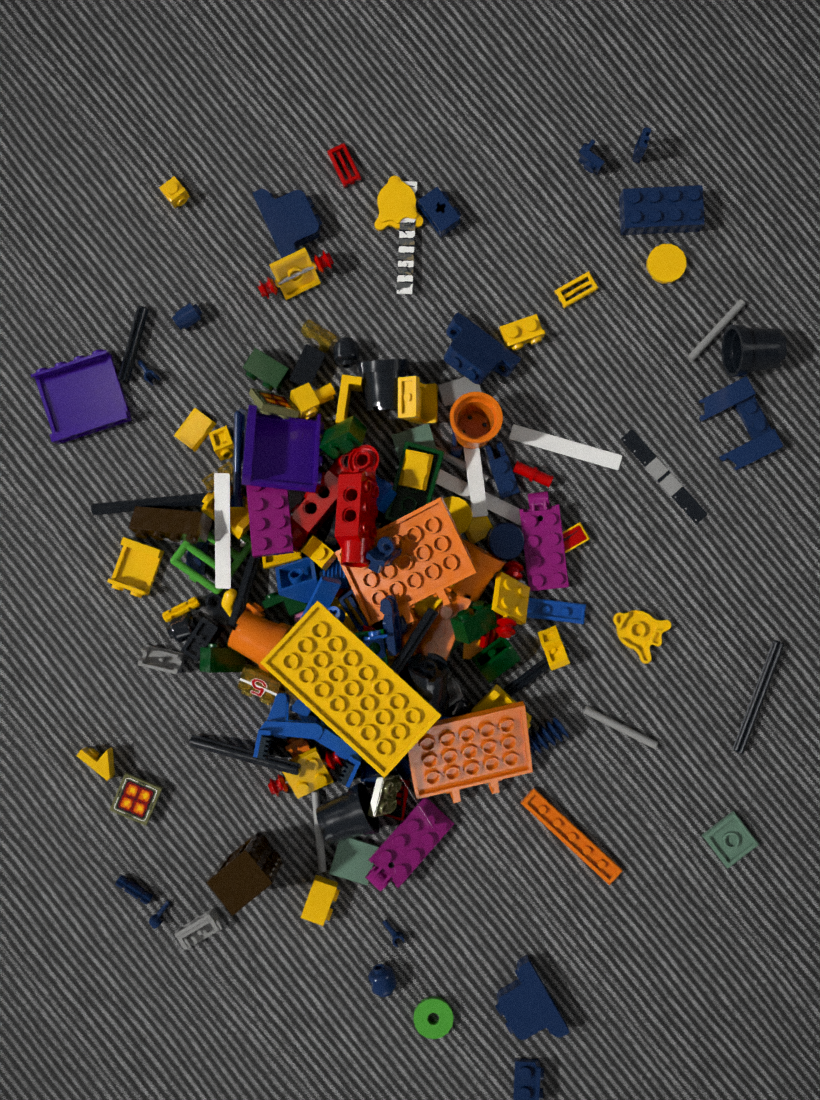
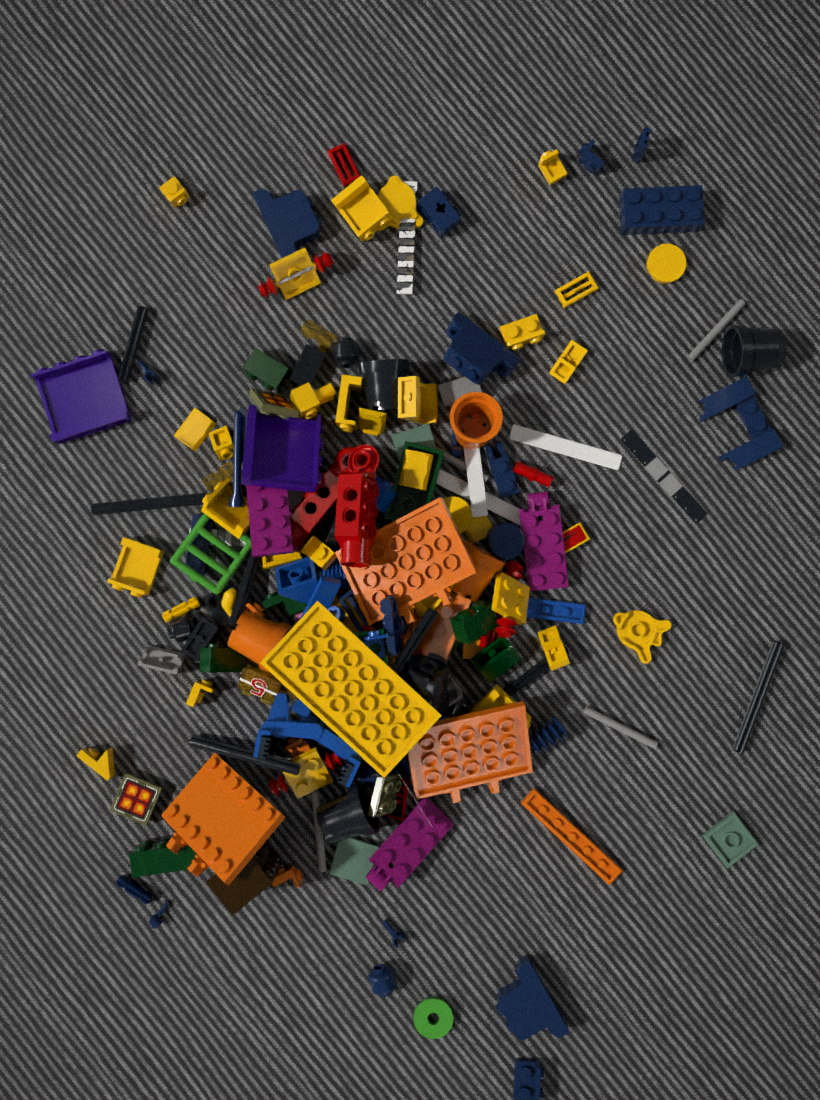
dark brown brick [129,506,213,544] -> none
dark blue brick [172,302,203,330] -> none
light grey hinge [174,908,224,950] -> none
white sticker [214,473,231,589] -> none
yellow brick [300,875,340,926] -> none
dark green brick [319,415,367,460] -> none
dark blue hips [366,536,402,573] -> none
none -> dark green brick [129,836,197,878]
none -> orange hinge [161,753,285,885]
none -> yellow bracket [186,679,216,707]
none -> orange bracket [272,864,304,888]
none -> yellow panel [331,175,393,242]
none -> yellow piece [358,408,387,436]
none -> yellow bracket [538,149,568,186]
none -> yellow slope [549,340,588,384]

